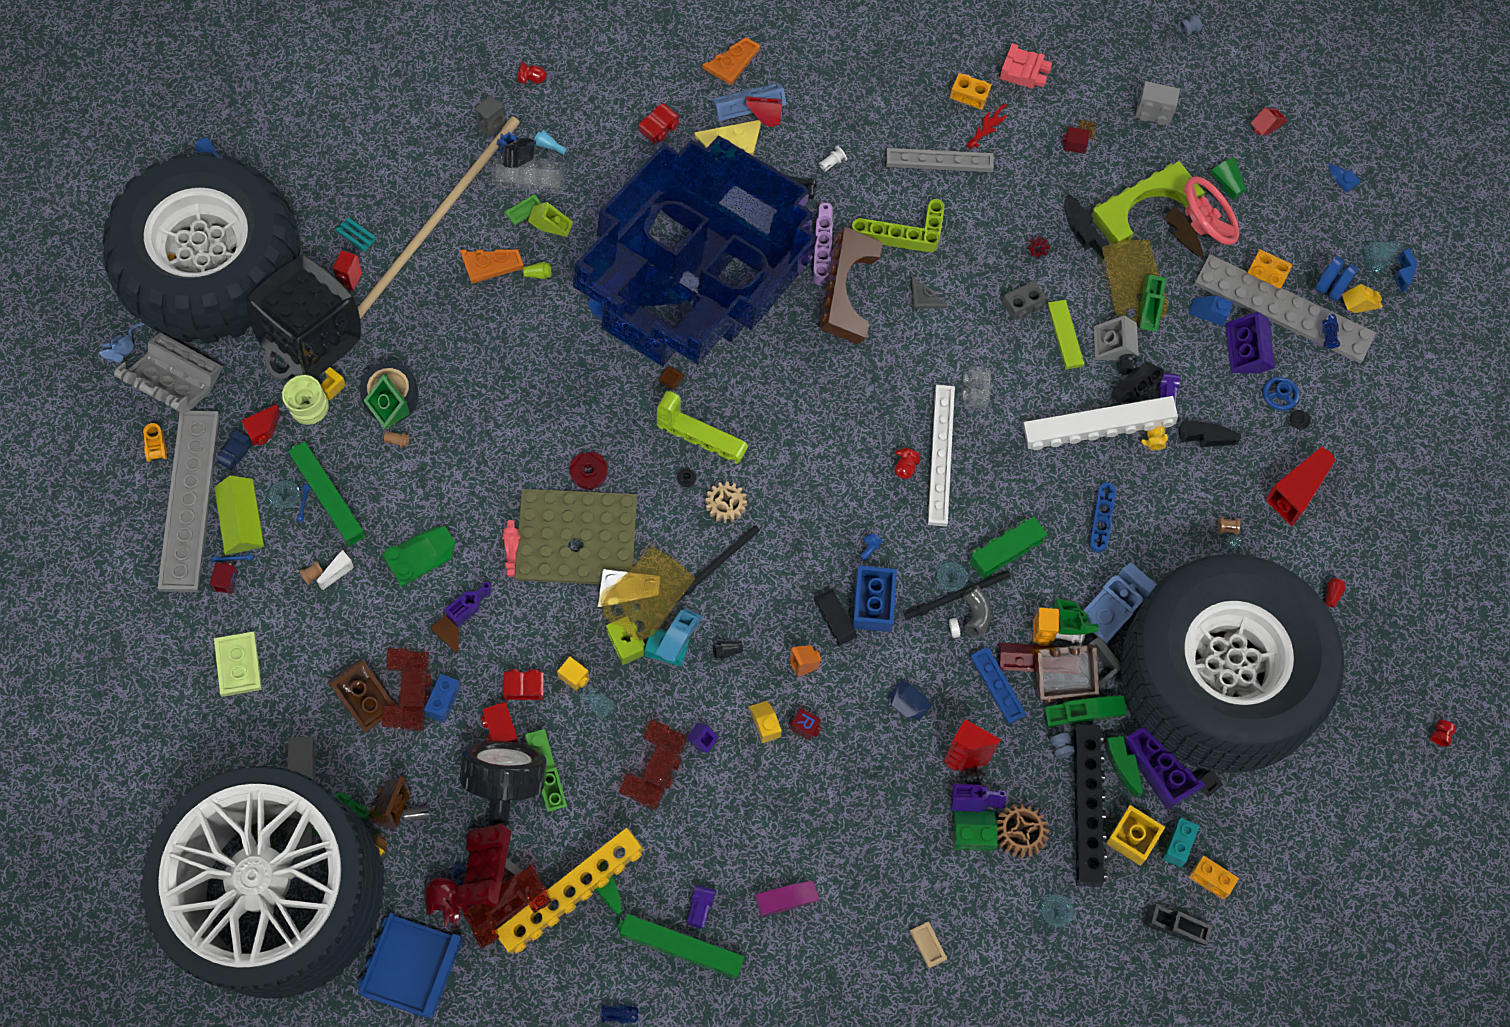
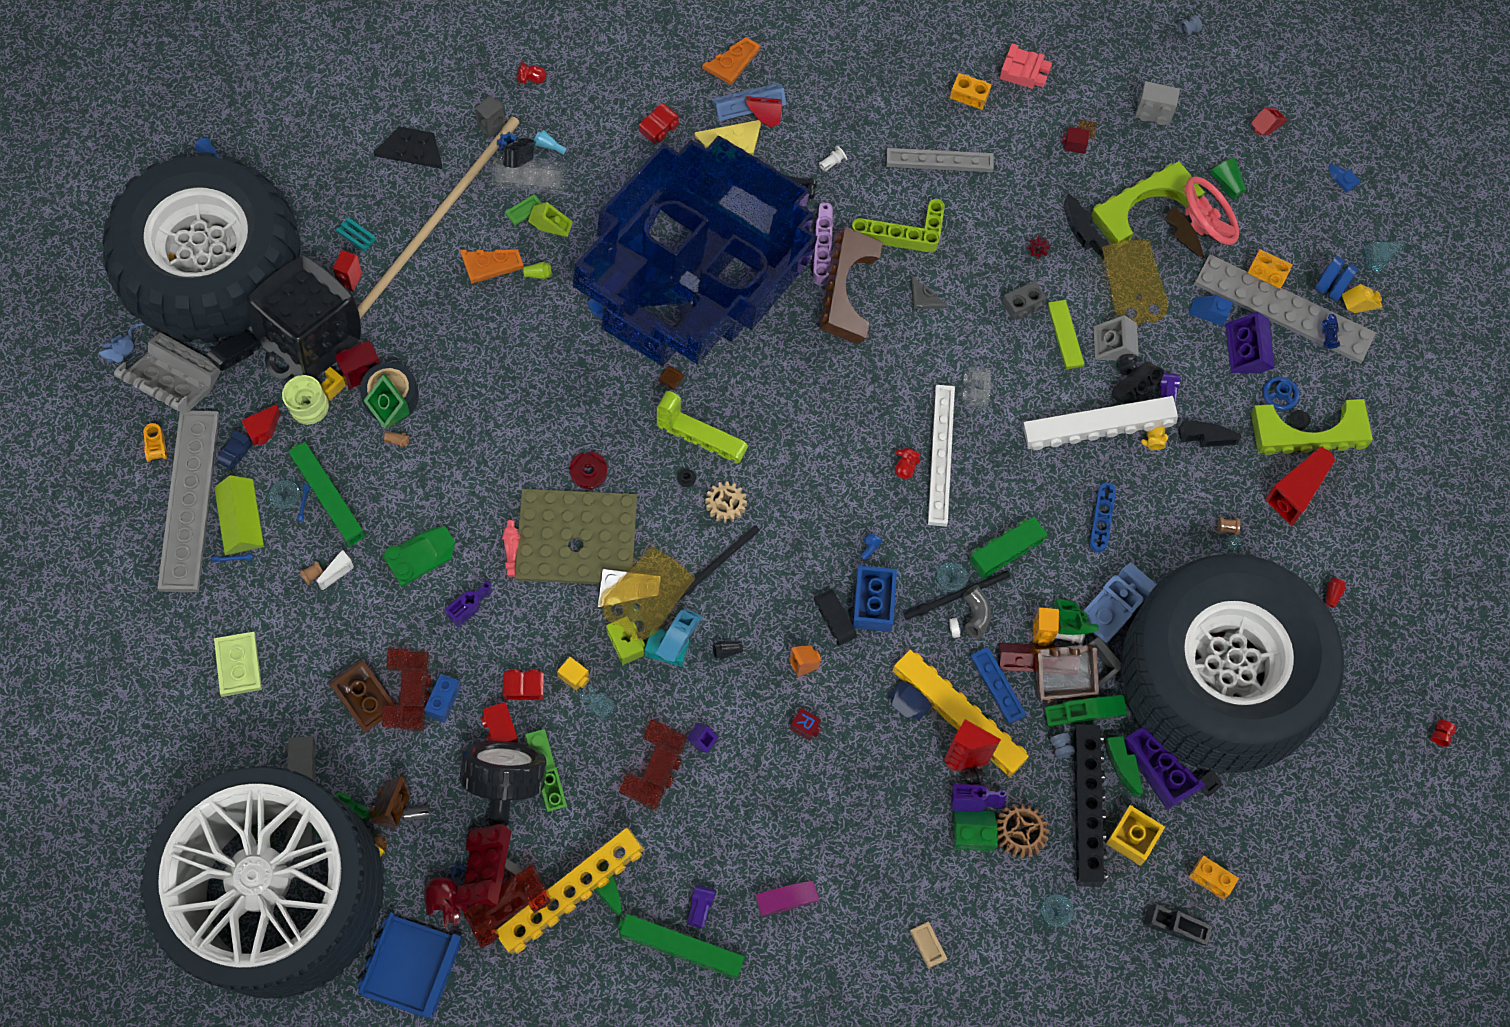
dark red brick [209,562,238,594] -> none
reddish brown tile [431,615,459,654] -> none
clear blue piece [601,1004,639,1024] -> none
yellow slope [749,700,782,743] -> none
red piece [966,104,1007,150] -> none
green slope [1139,274,1167,332] -> none
teal brick [1162,818,1199,867] -> none
blue slope [1394,249,1418,293] -> none
none -> black beam [207,331,261,371]
none -> dark red brick [335,340,380,390]
none -> black wing [374,126,442,169]
none -> yellow brick [893,650,1029,778]
none -> lime arch [1251,399,1373,455]

